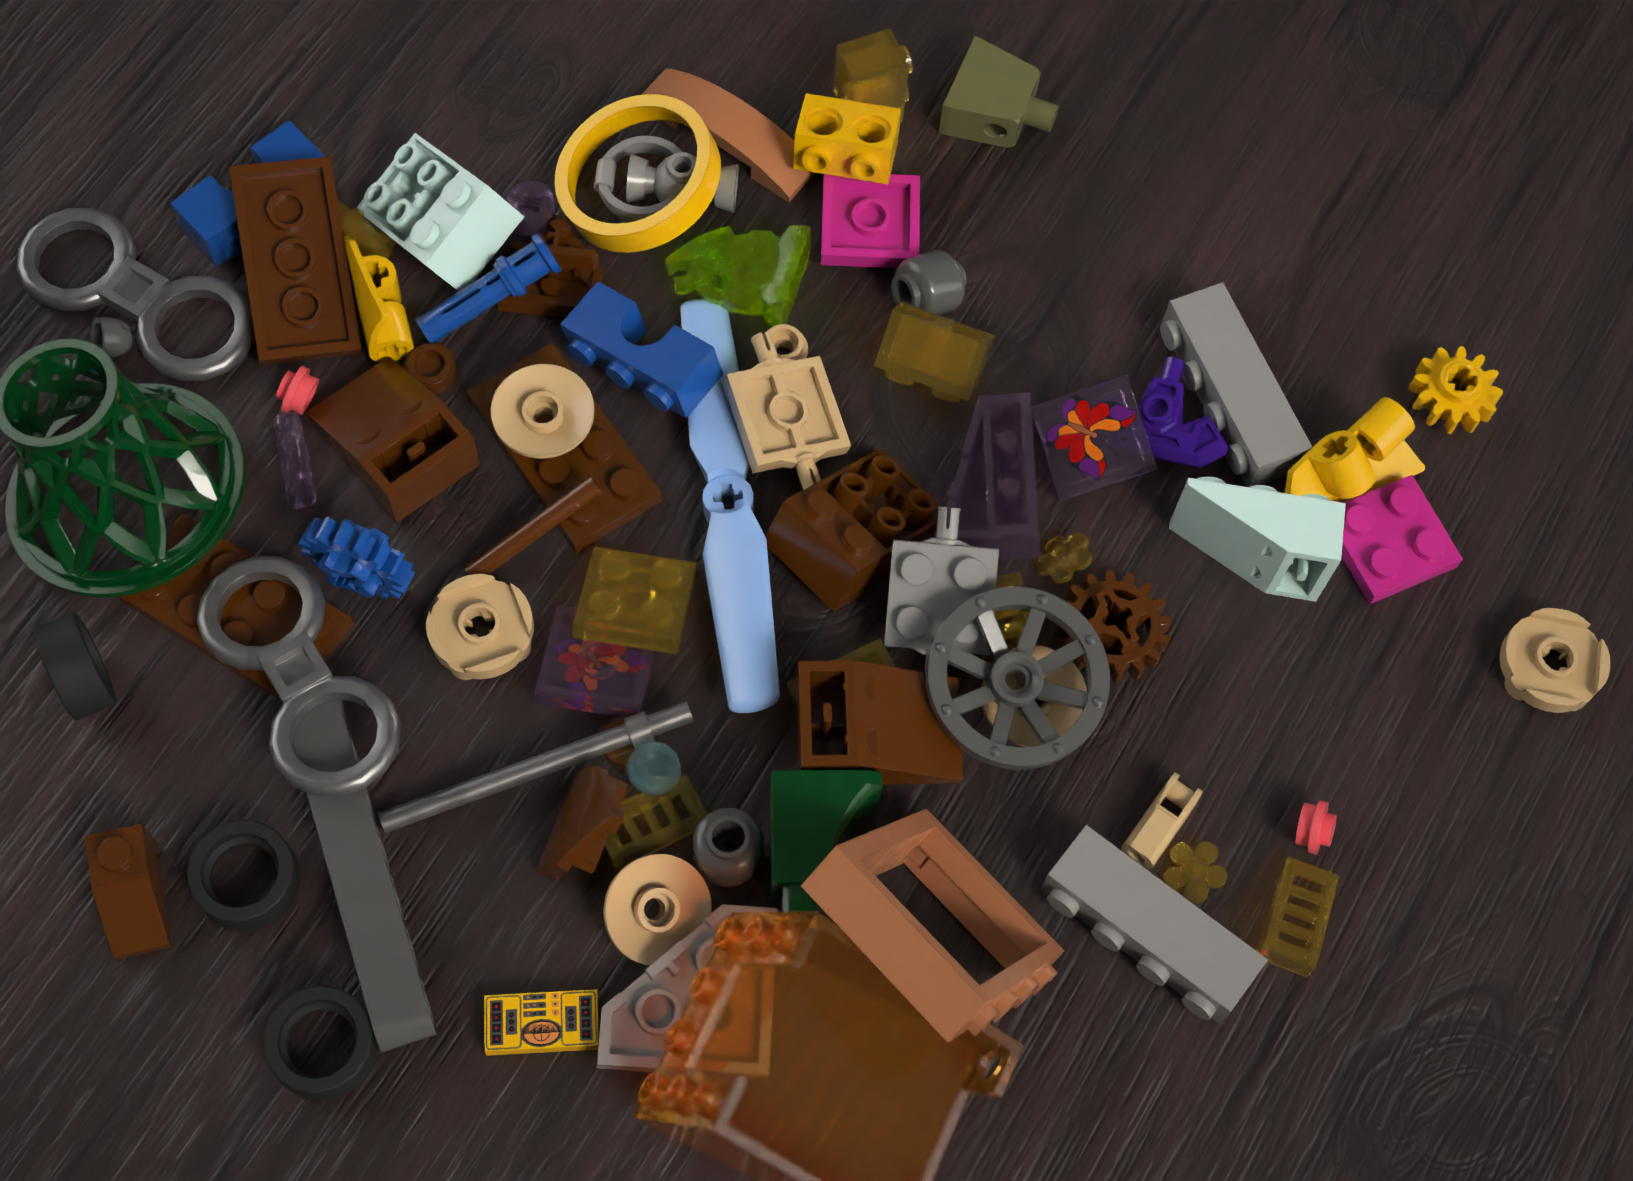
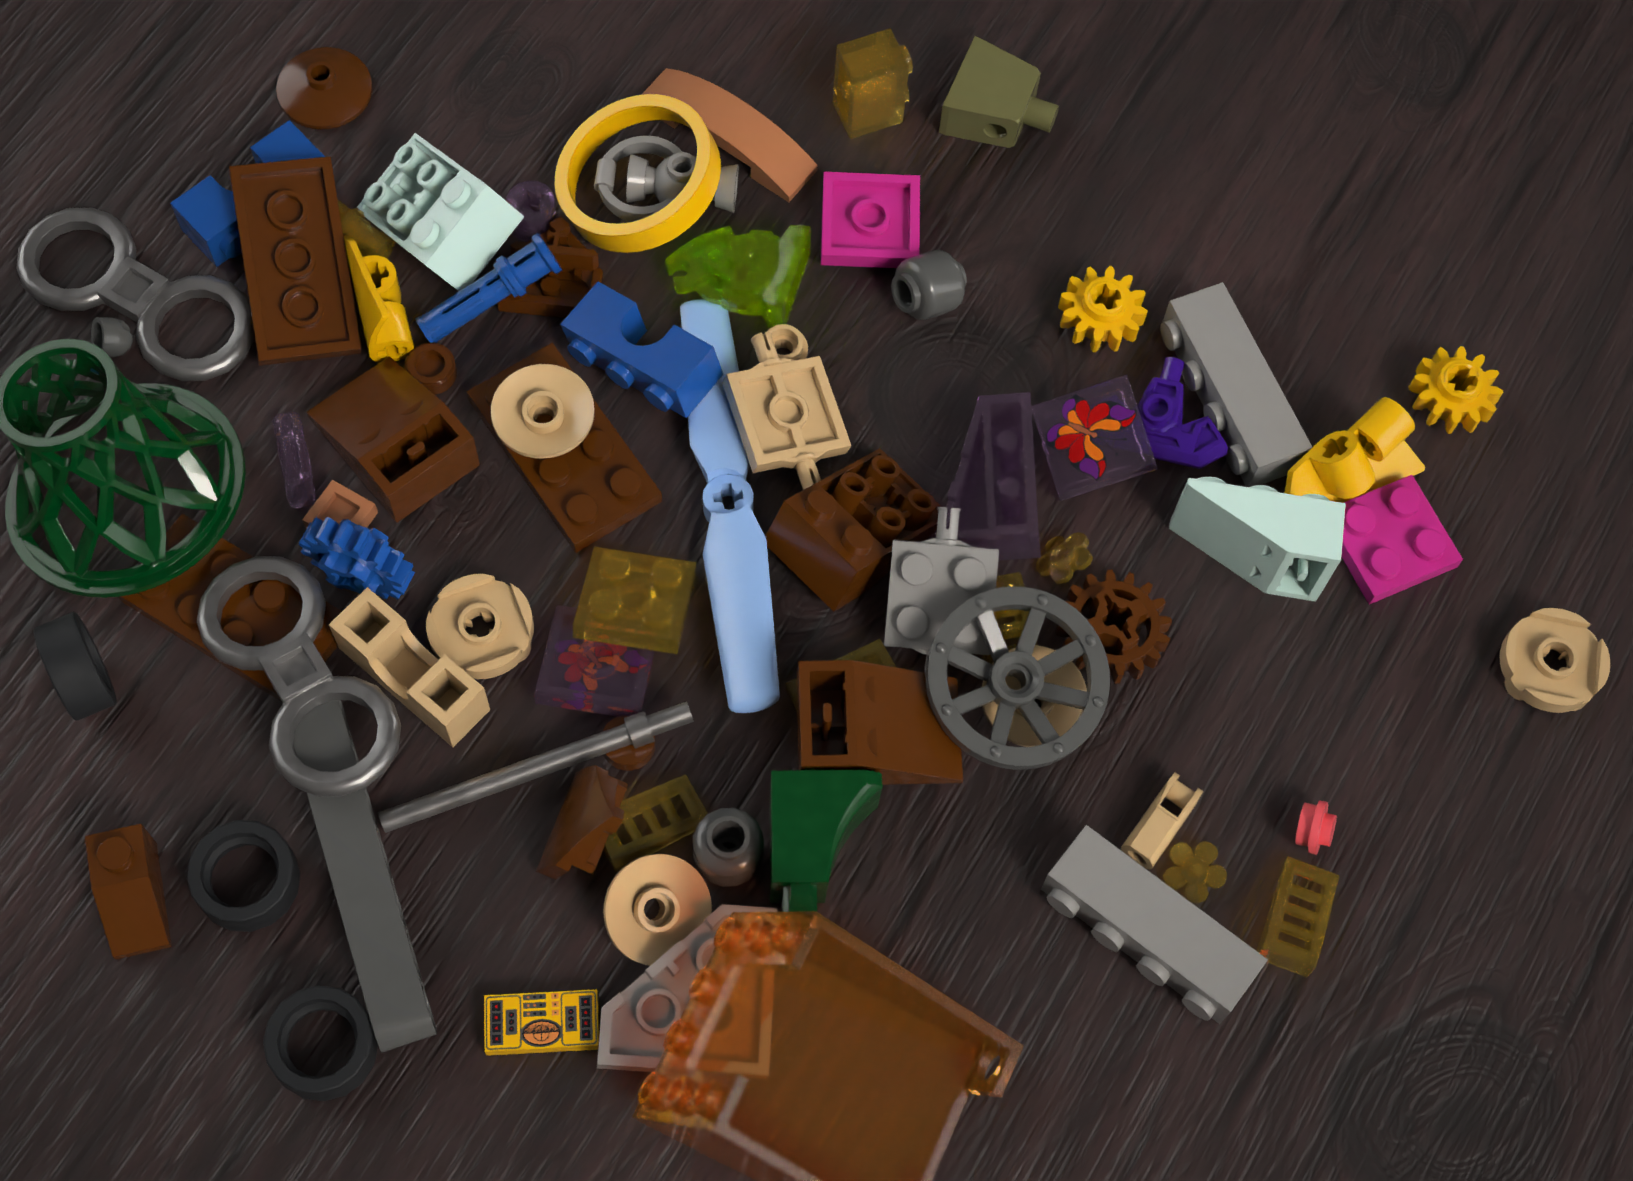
coral plate [276,365,320,415] -> none
reddish brown bar [464,476,602,575] -> none
clear light blue plate [627,742,681,795] -> none
yellow brick [793,93,901,184] -> none
nougat window [801,809,1064,1043] -> none
clear yellow brick [874,302,995,402] -> none
none -> reddish brown dish [276,47,372,130]
none -> nougat plate [302,480,378,529]
none -> tan arch [329,587,490,747]
none -> yellow gear [1058,266,1148,353]

